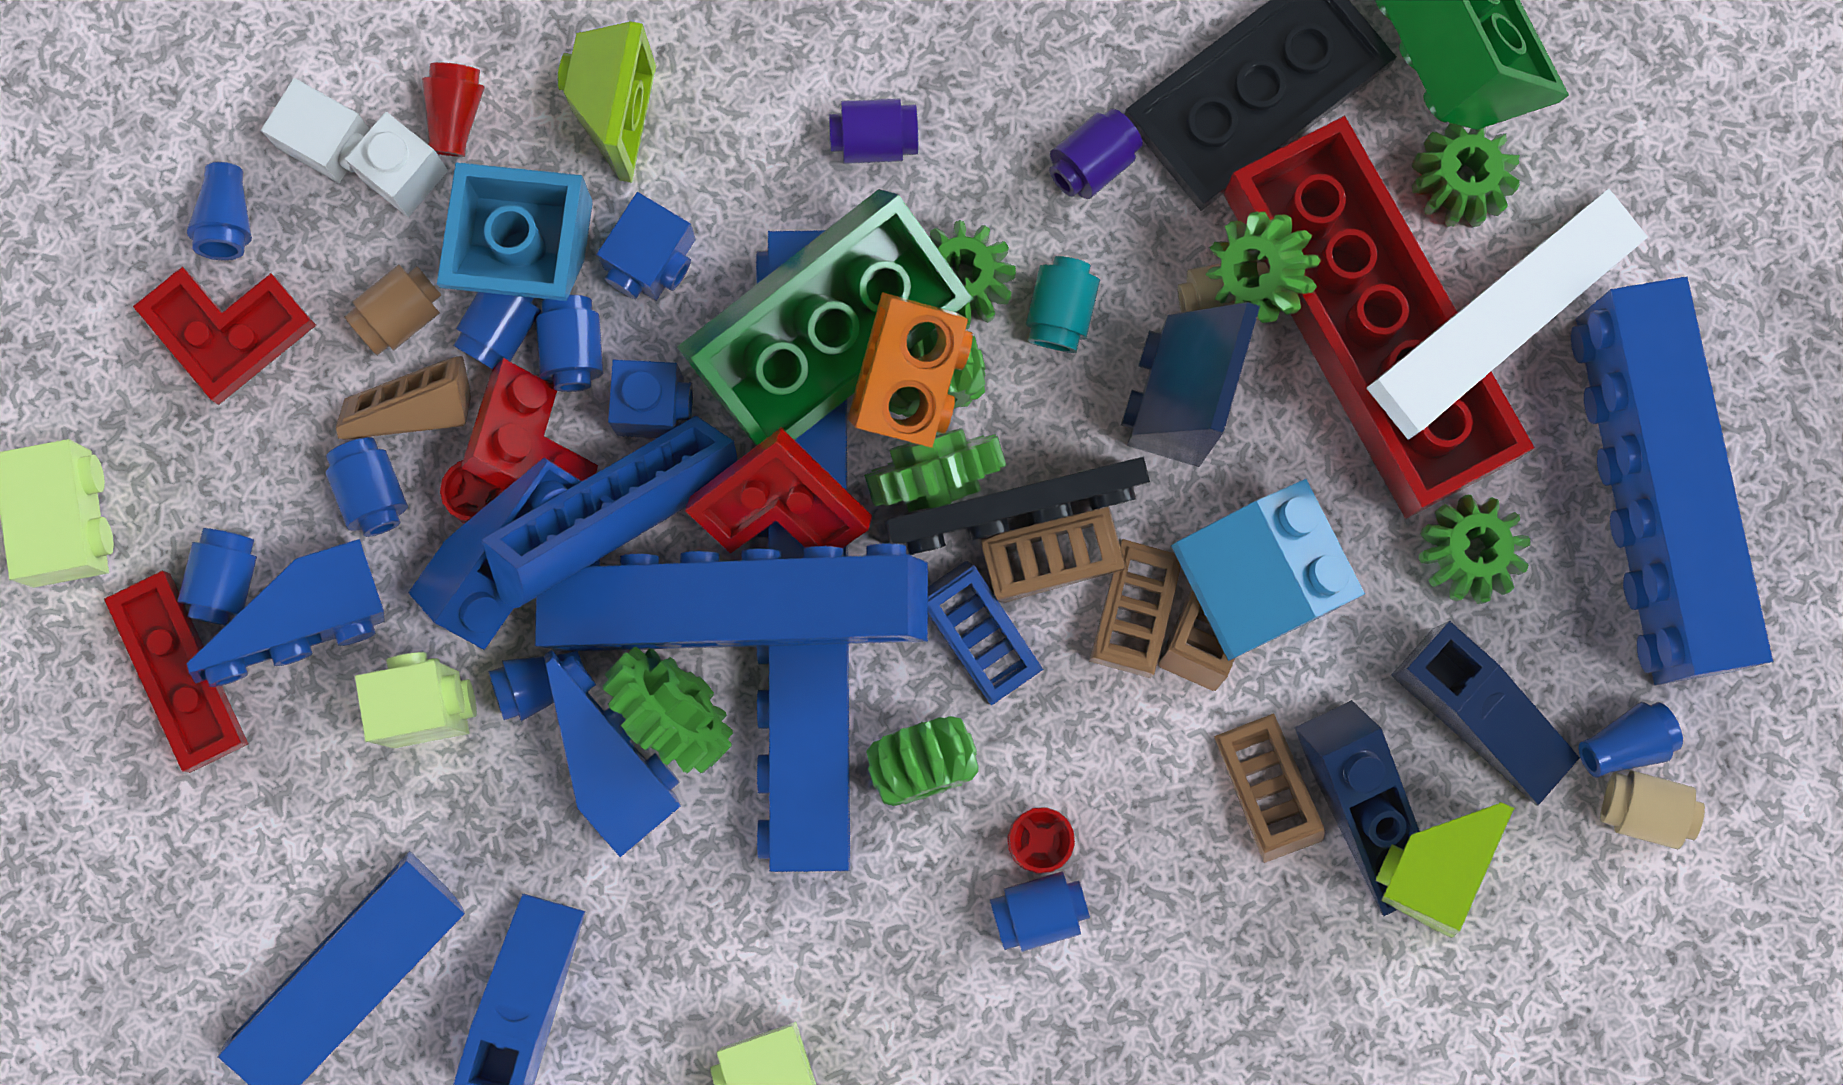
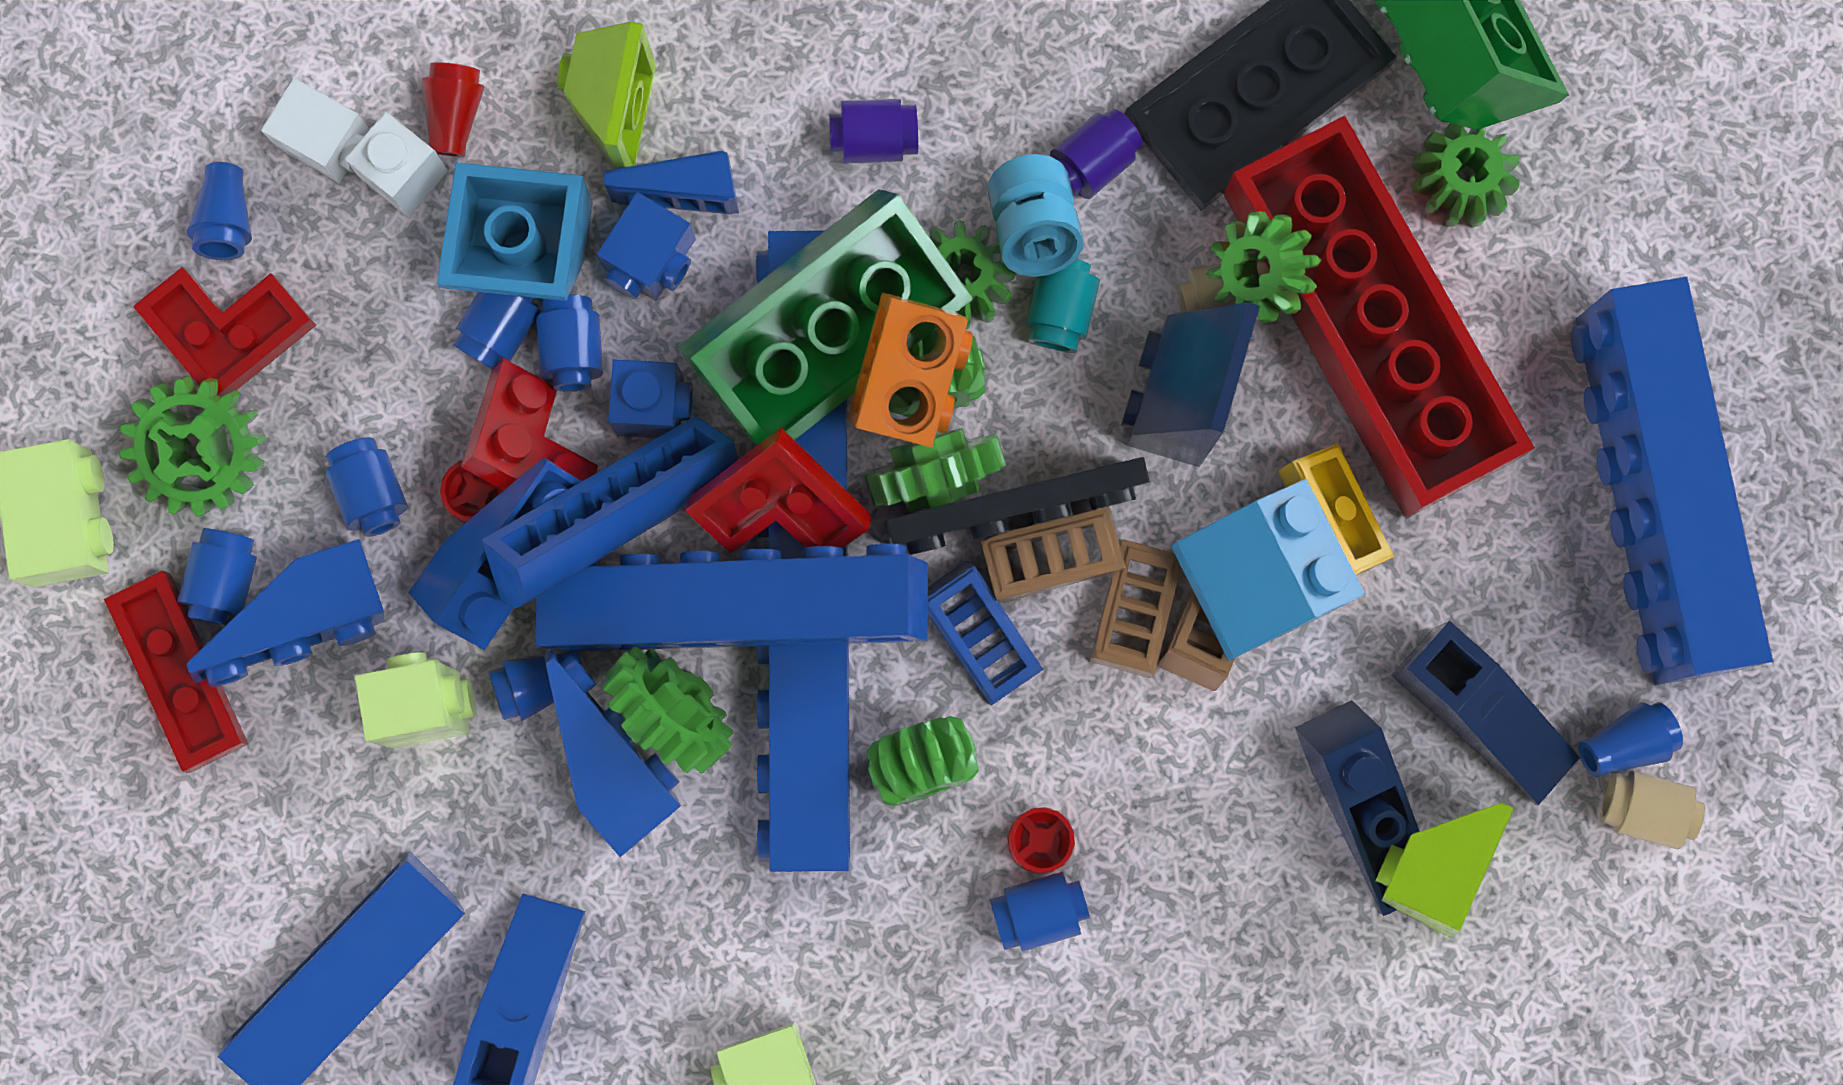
medium nougat slope [336,356,471,440] -> none
medium nougat brick [344,264,442,356] -> none
medium nougat slope [1214,713,1325,863] -> none
white tile [1367,189,1648,439] -> none
bright green gear [1419,495,1531,604] -> none
none -> bright green gear [119,376,266,517]
none -> blue slope [602,150,739,214]
none -> medium azure wheel [988,154,1083,277]
none -> yellow brick [1278,443,1395,576]

